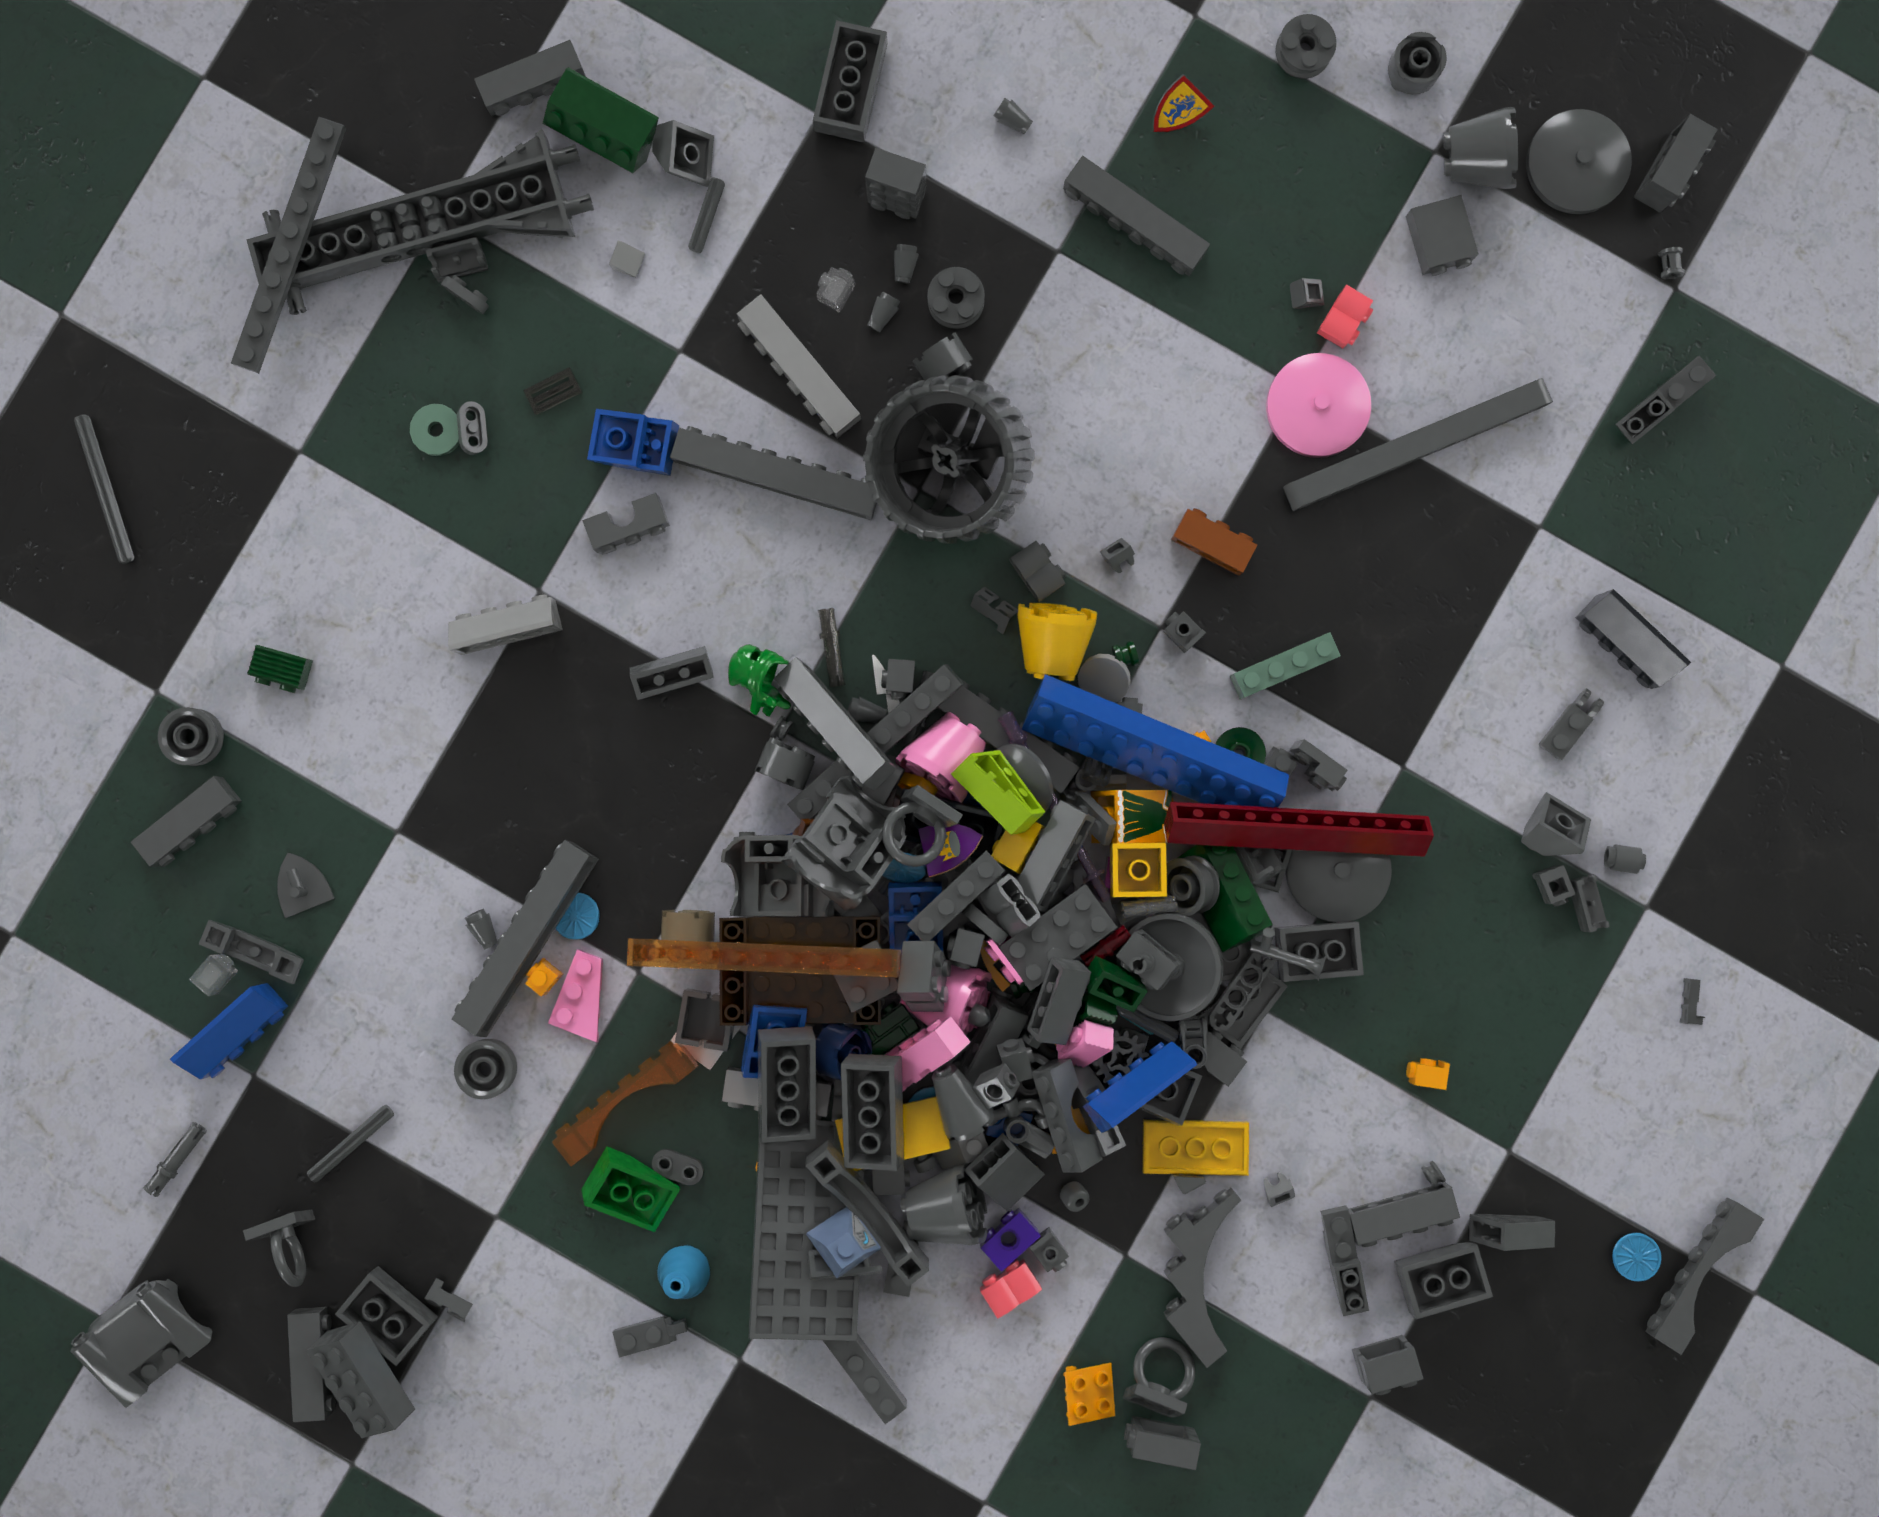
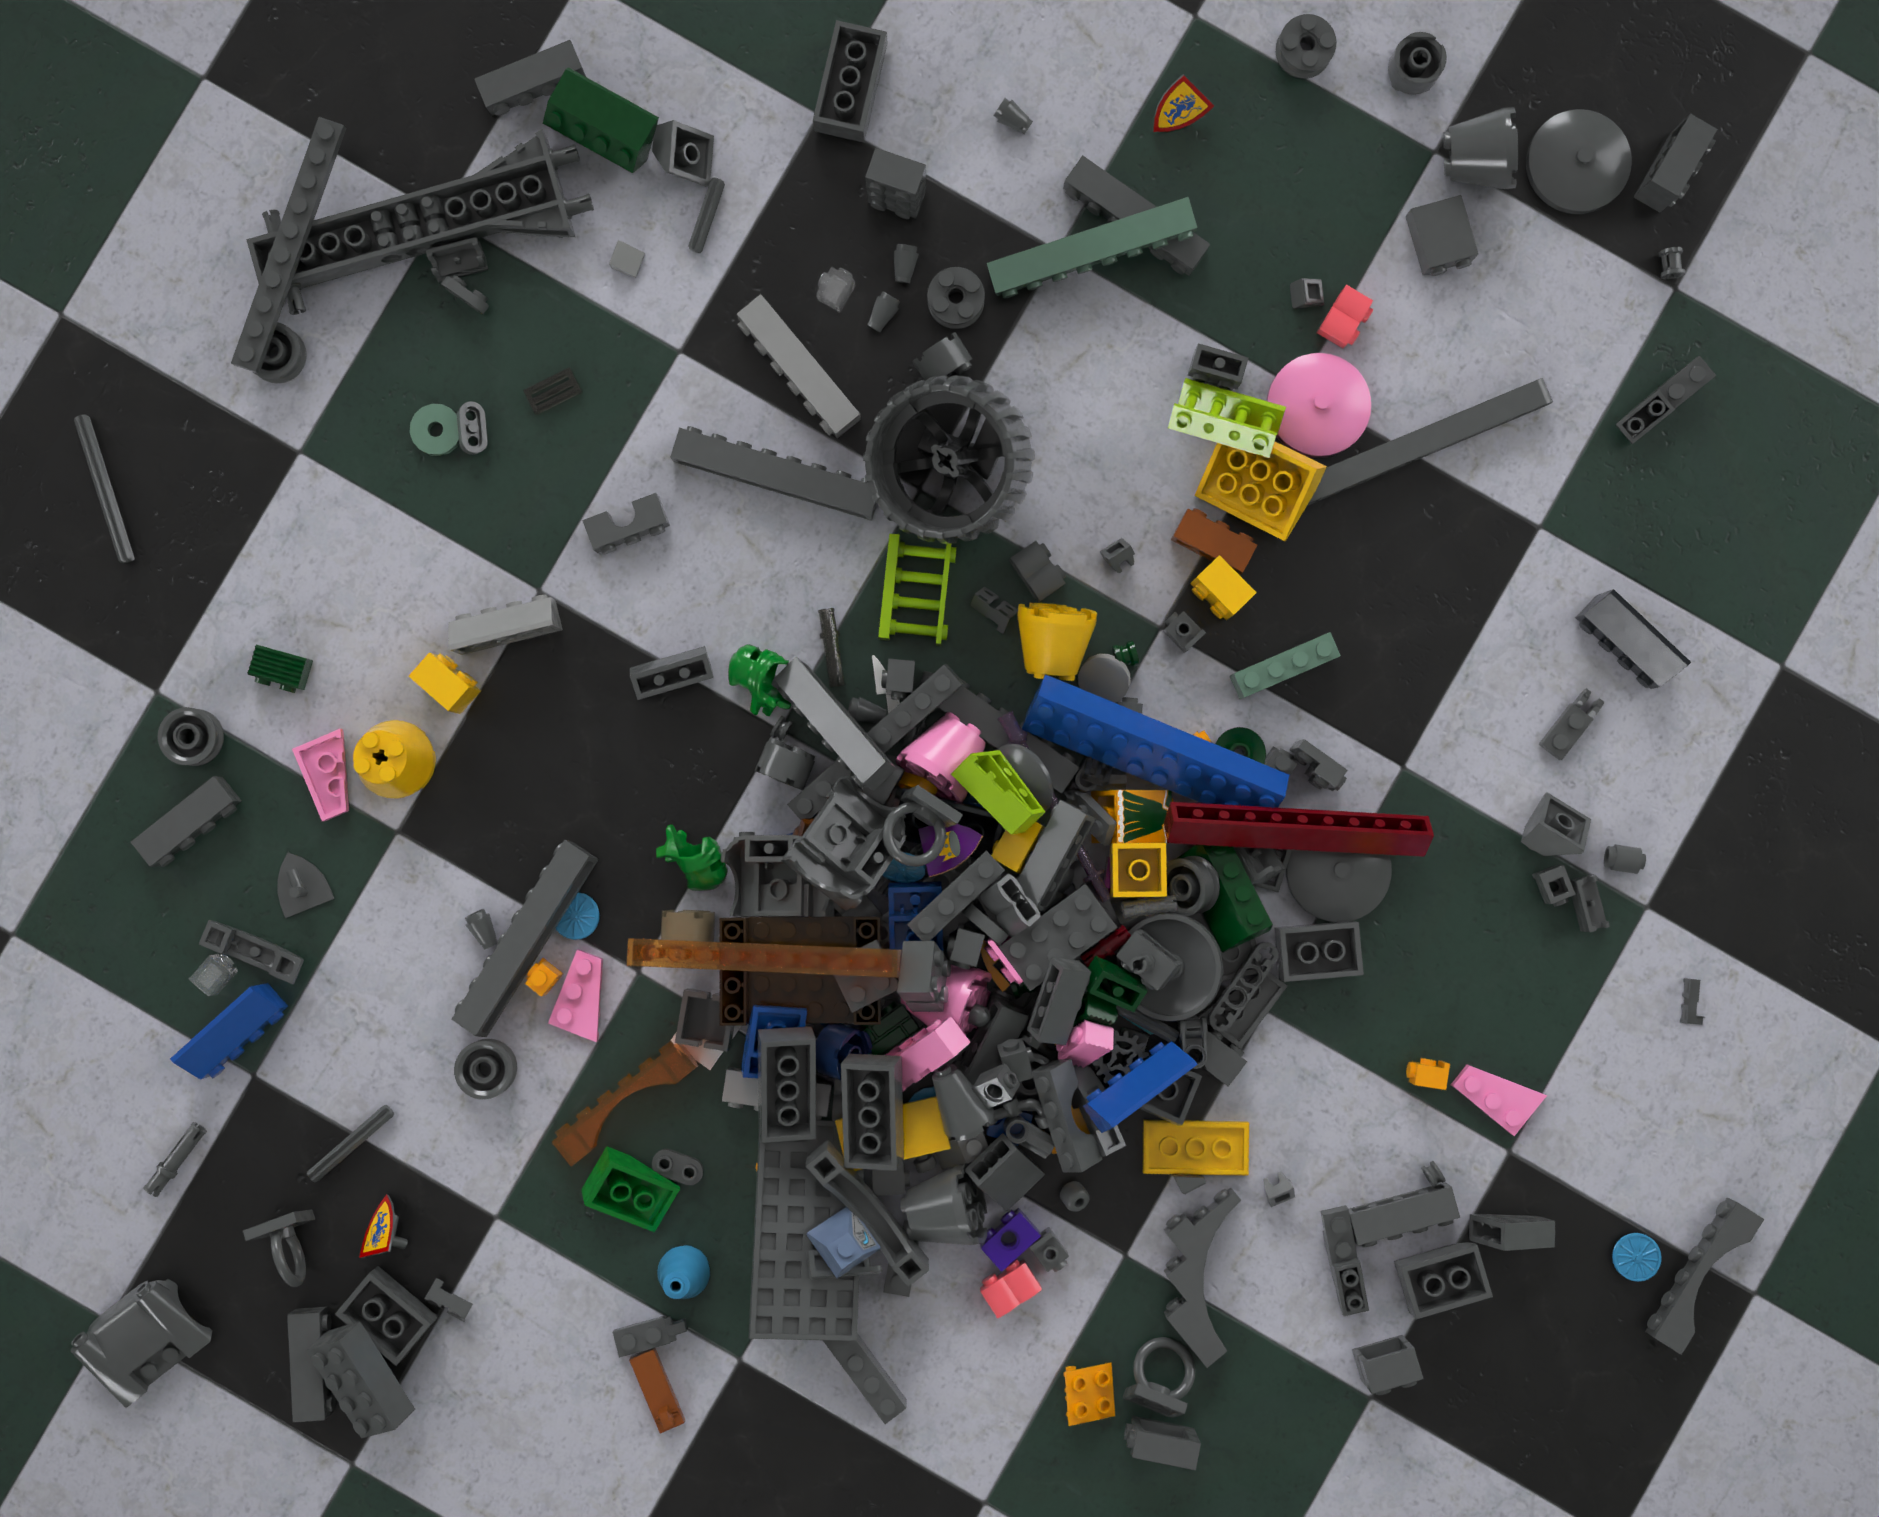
blue slope [587,409,679,476] -> none
dark grey piece [1250,928,1327,982] -> none
none -> dark grey wheel [253,322,307,384]
none -> bright pink wing [292,728,349,821]
none -> yellow cone [353,720,436,799]
none -> shield [359,1194,408,1259]
none -> yellow brick [409,652,481,714]
none -> dark orange hinge [629,1348,686,1434]
none -> green piece [656,825,728,891]
none -> lime fence [878,533,957,646]
none -> sand green brick [987,197,1197,298]
none -> lime fence [1168,378,1286,458]
none -> dark grey brick [1187,343,1249,391]
none -> yellow brick [1190,555,1257,621]
none -> yellow slope [1194,442,1327,541]
none -> bright pink wing [1451,1065,1547,1136]

